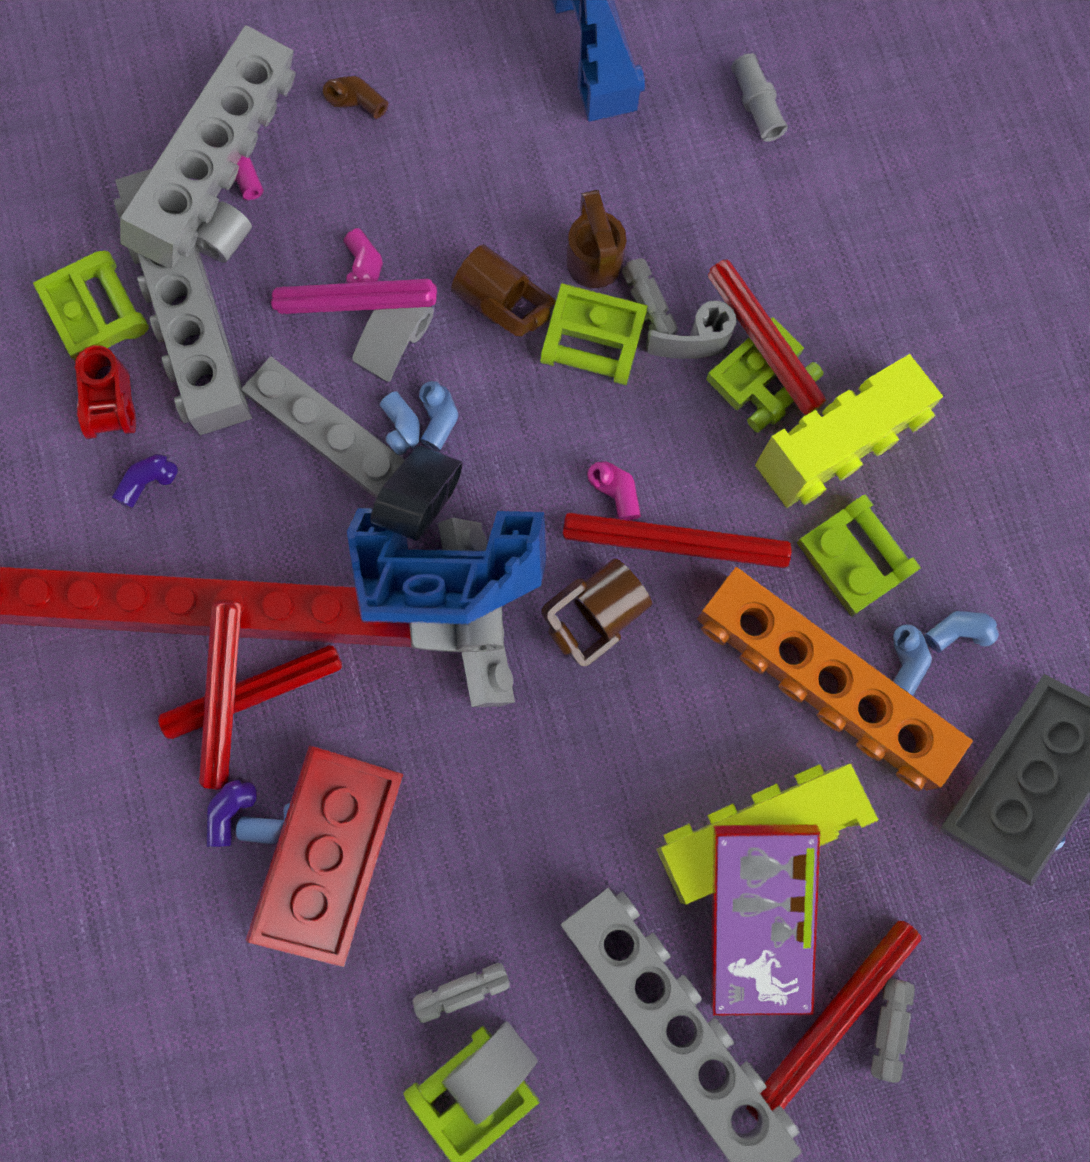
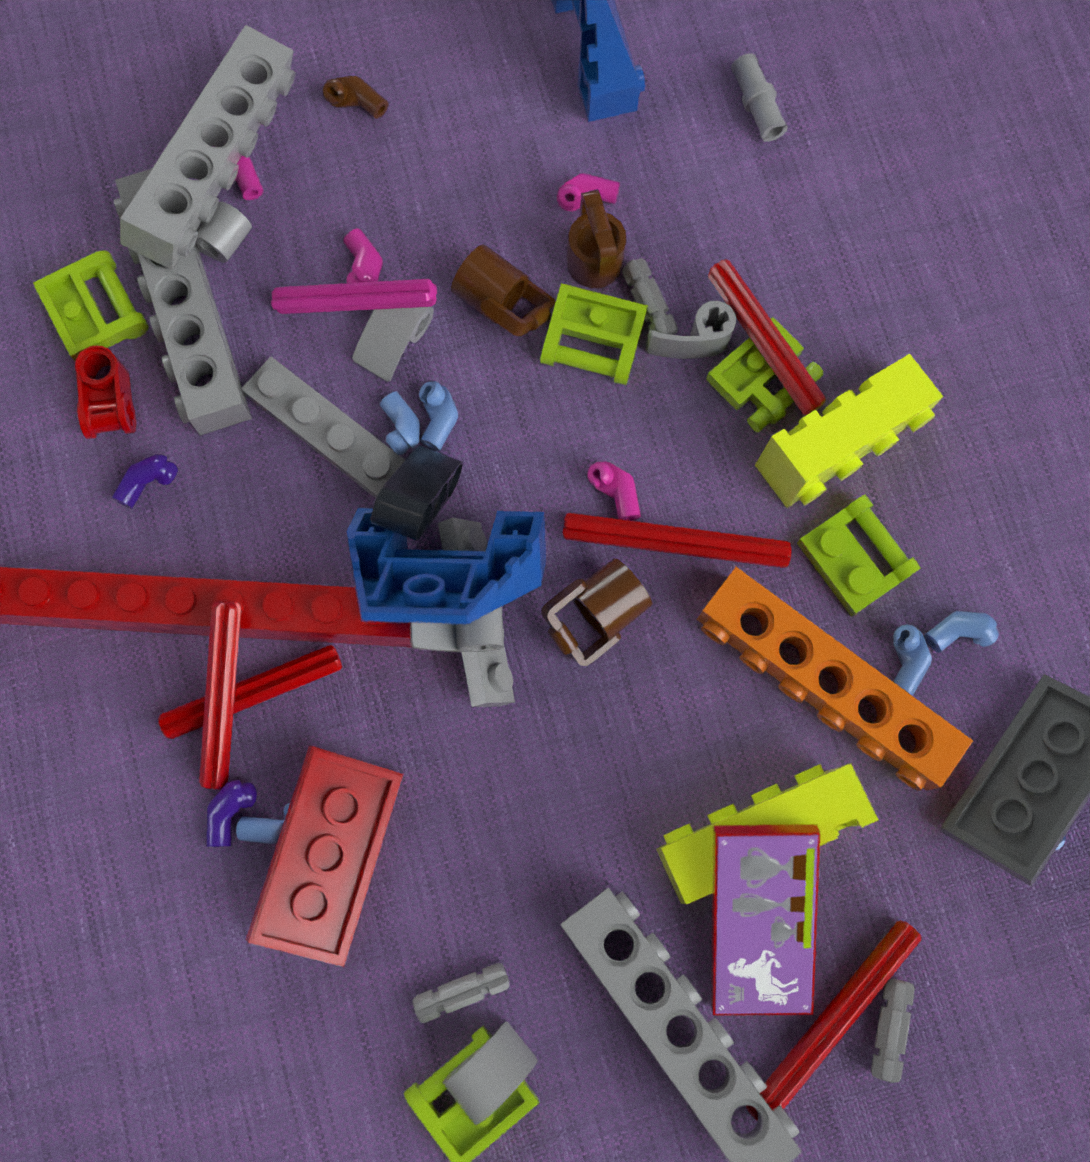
none -> dark pink arm [557,173,620,211]

